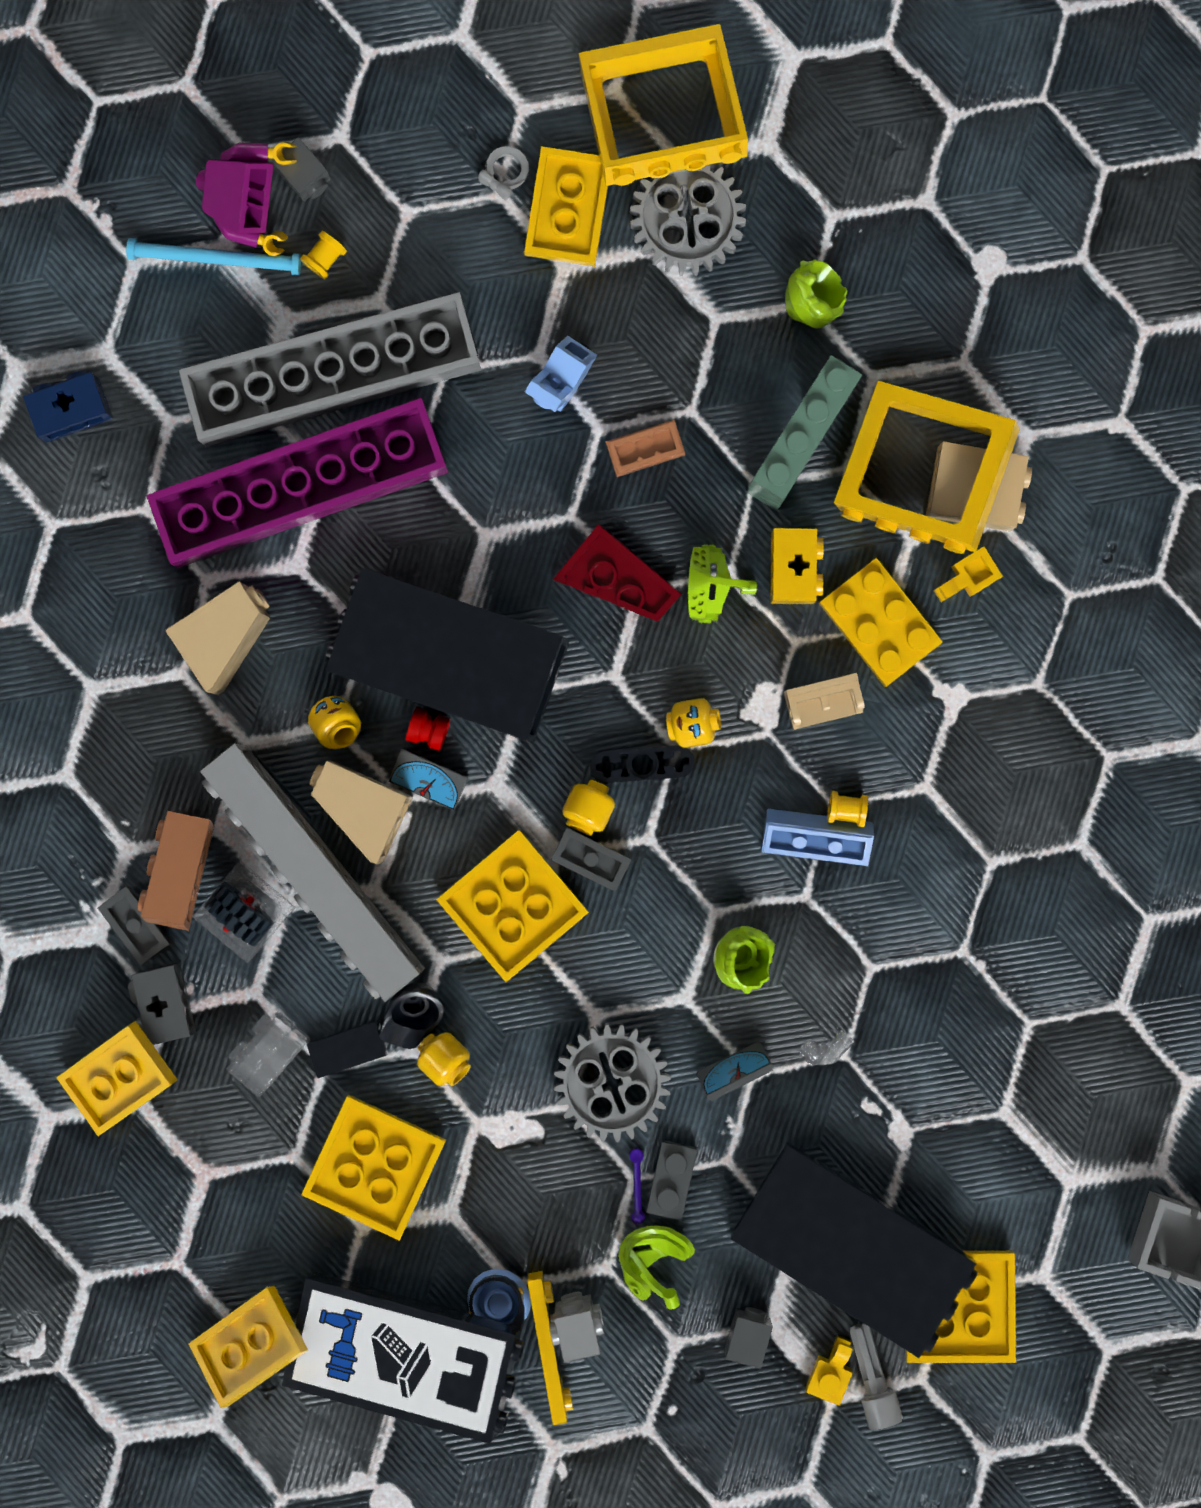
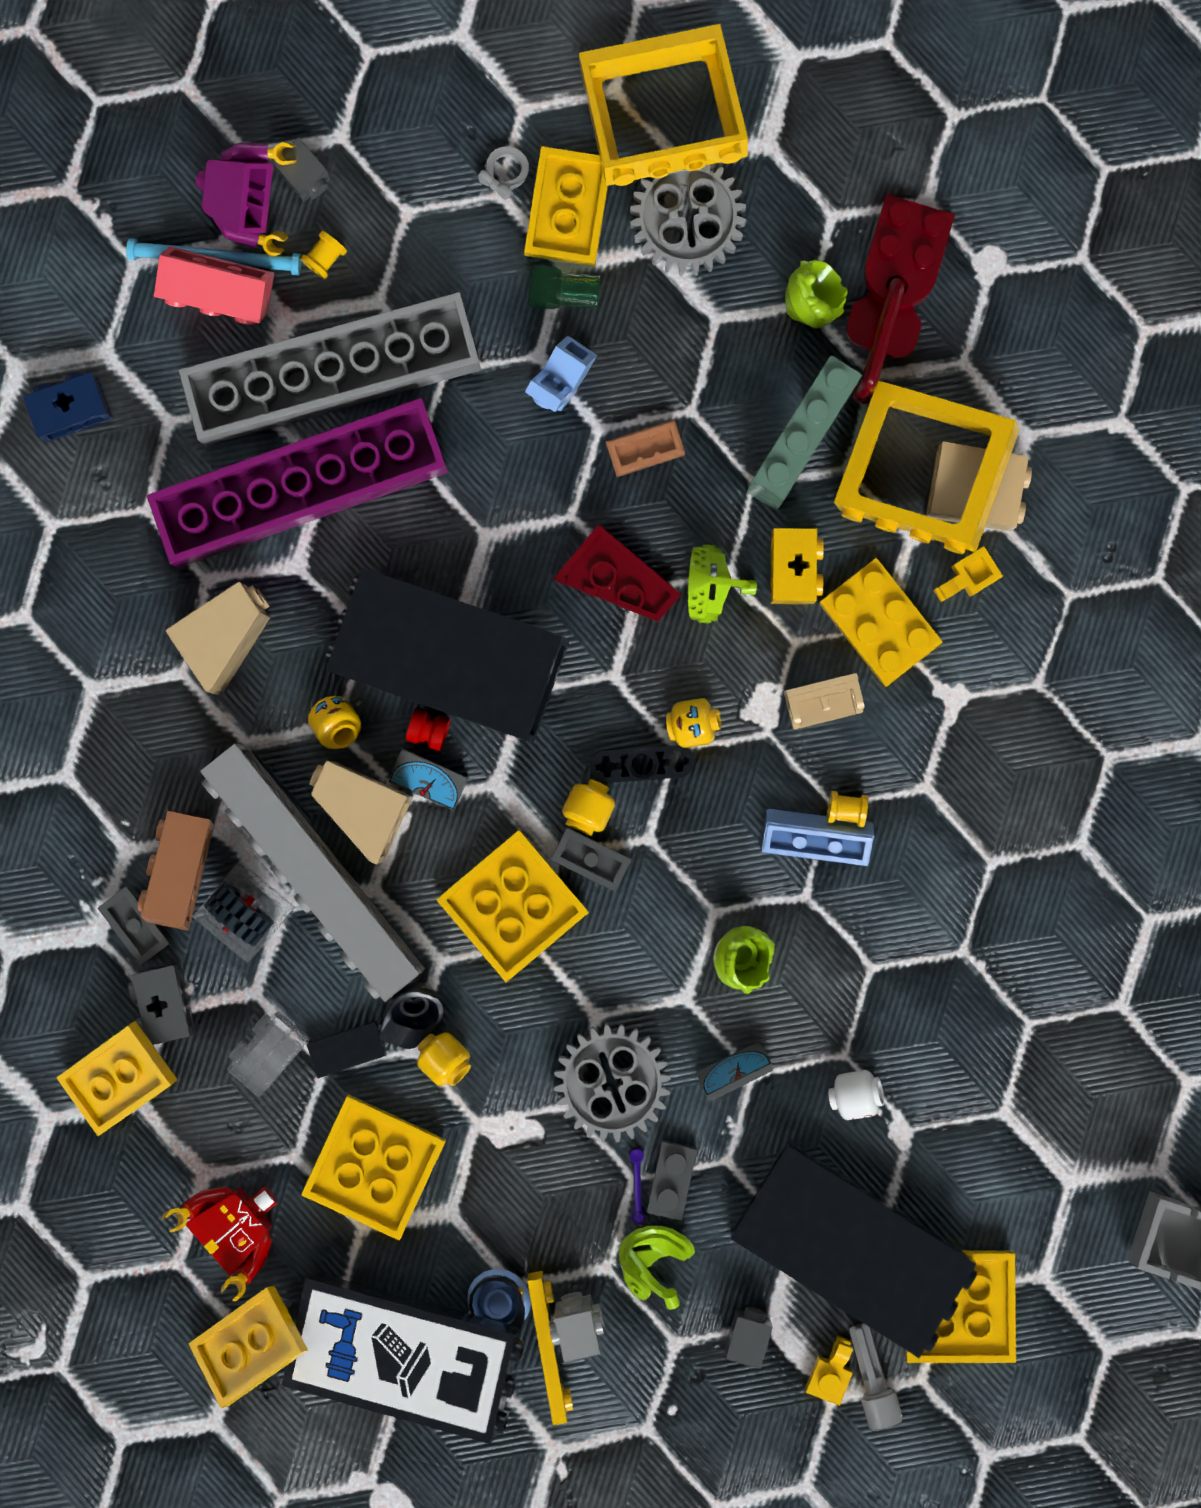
clear arm [800,1029,855,1065] -> none
none -> coral brick [154,246,274,325]
none -> red torso [162,1186,278,1301]
none -> clear green piece [528,266,600,309]
none -> white head [828,1070,884,1120]
none -> dark red plate [846,194,955,405]

